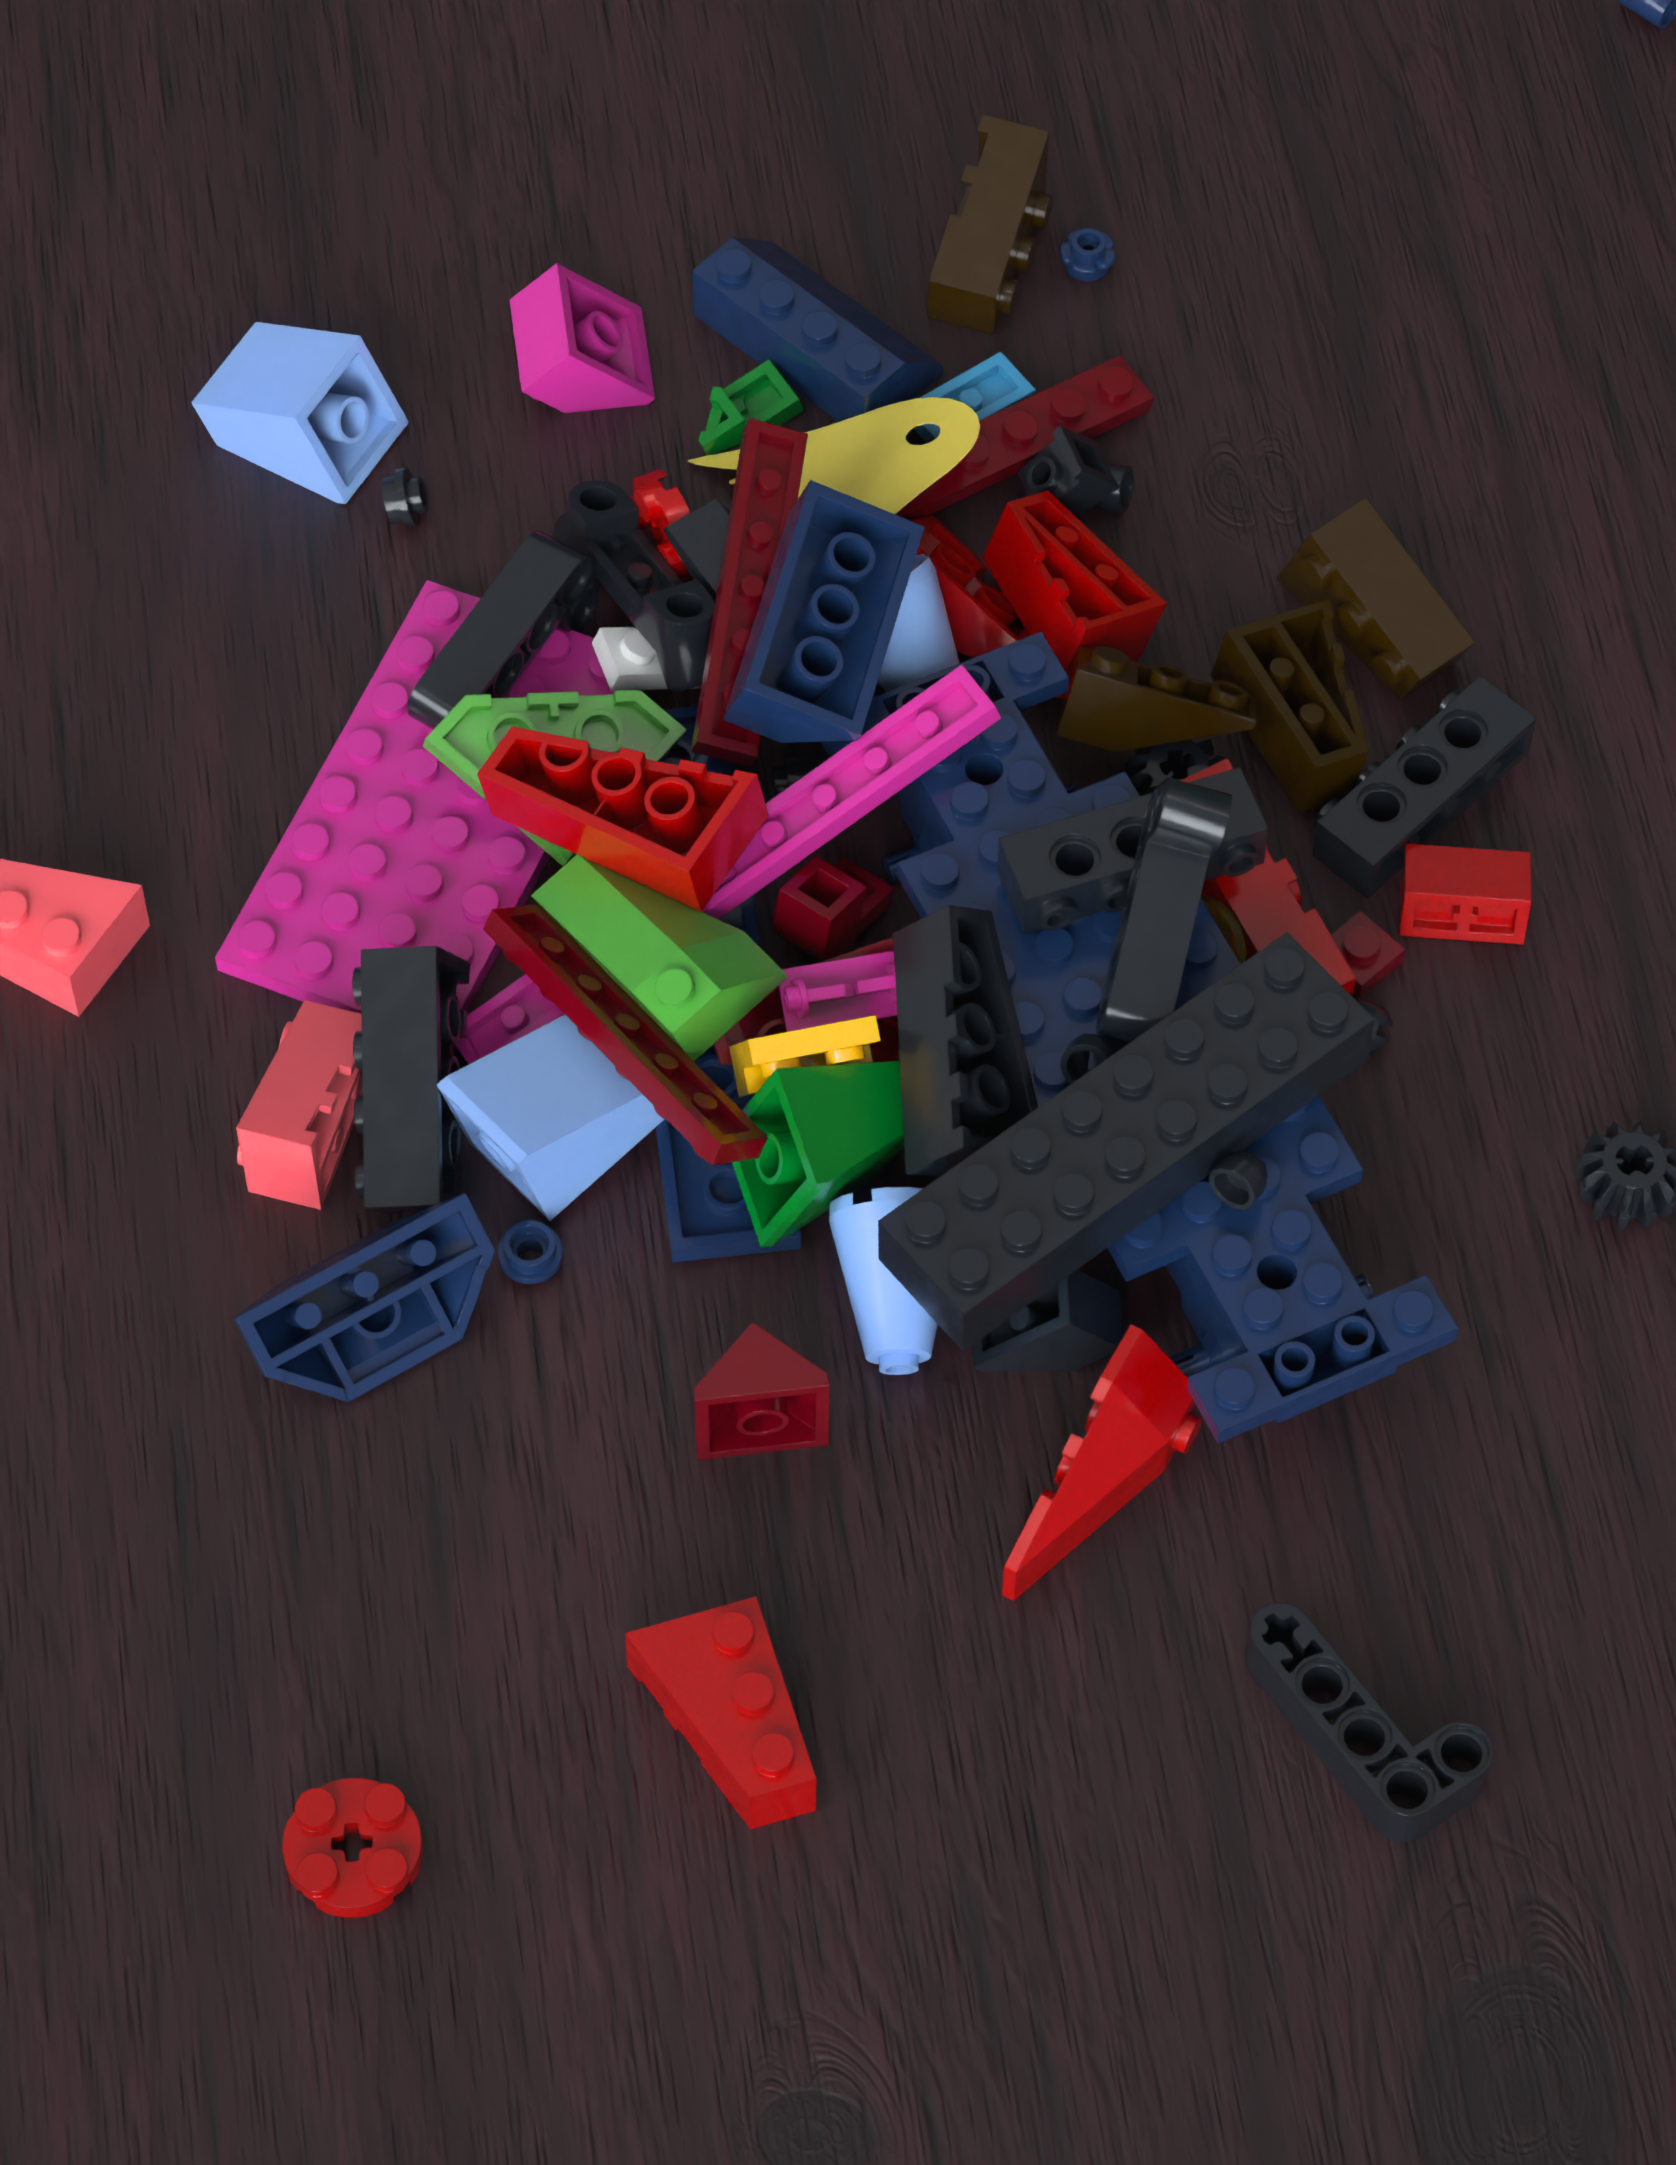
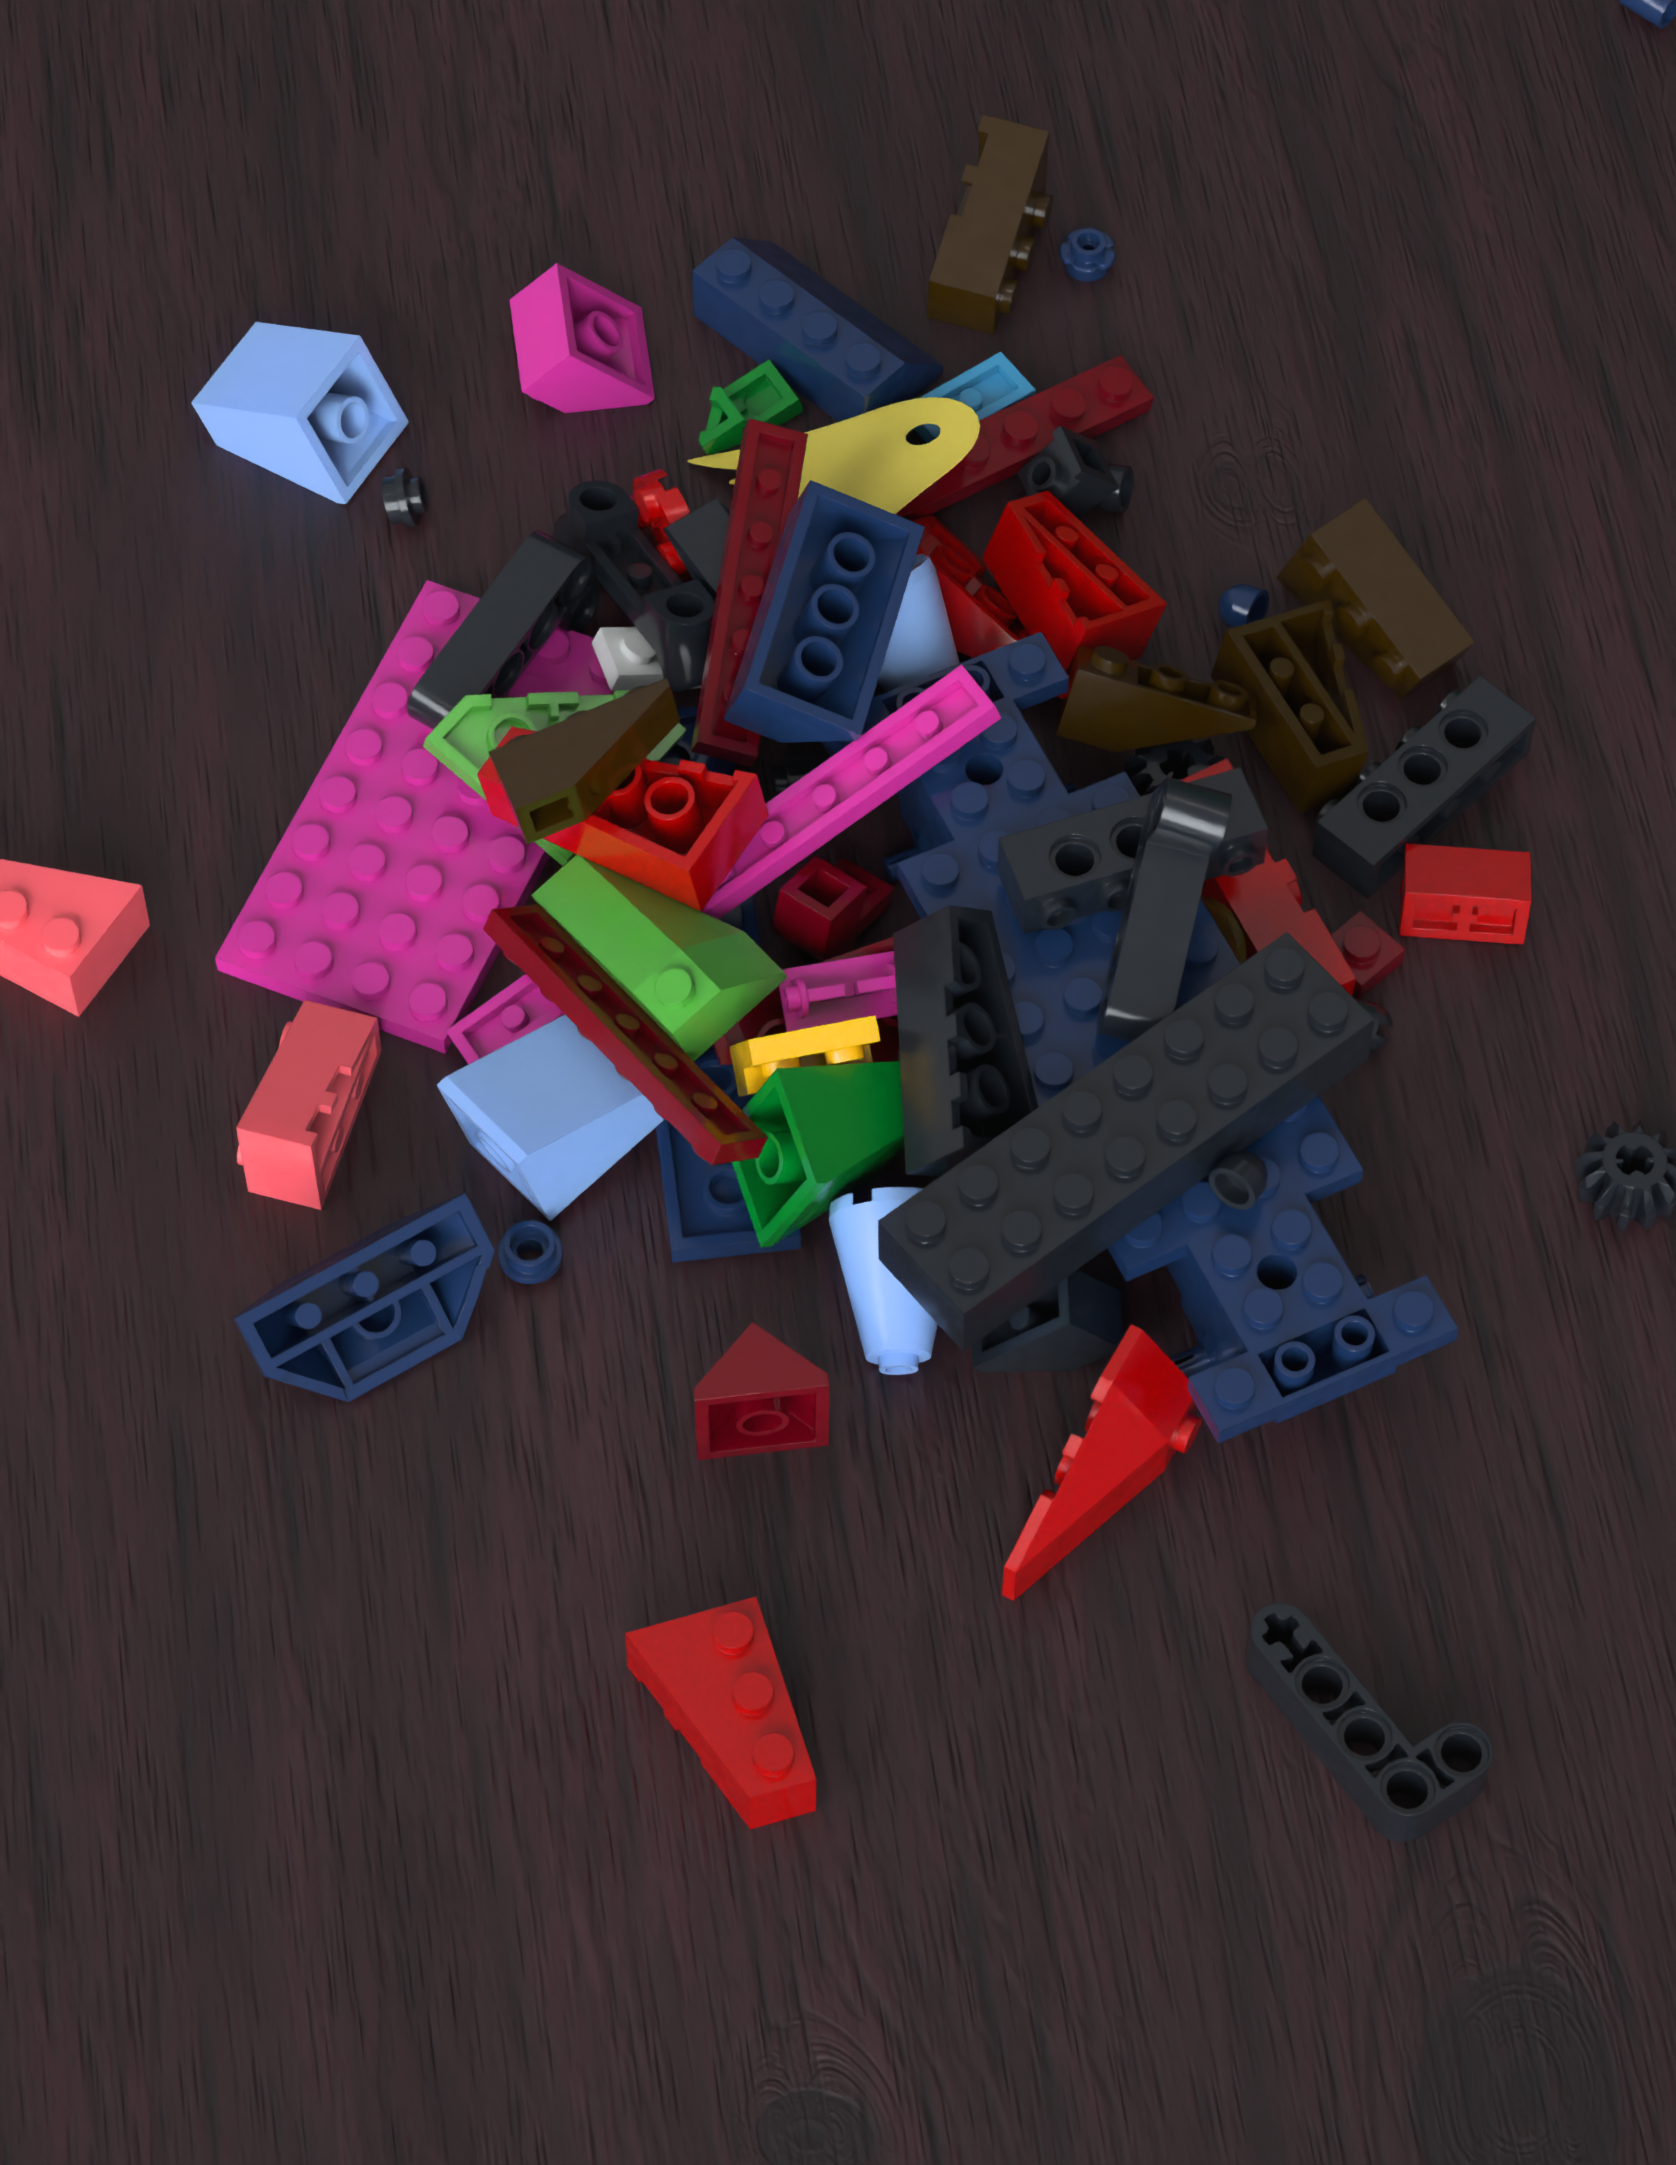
red plate [282,1778,423,1918] -> none
black wedge [352,946,470,1213] -> none
black hinge [1060,1033,1116,1084] -> none
none -> dark brown slope [489,678,681,844]
none -> dark blue hinge [1218,584,1269,628]

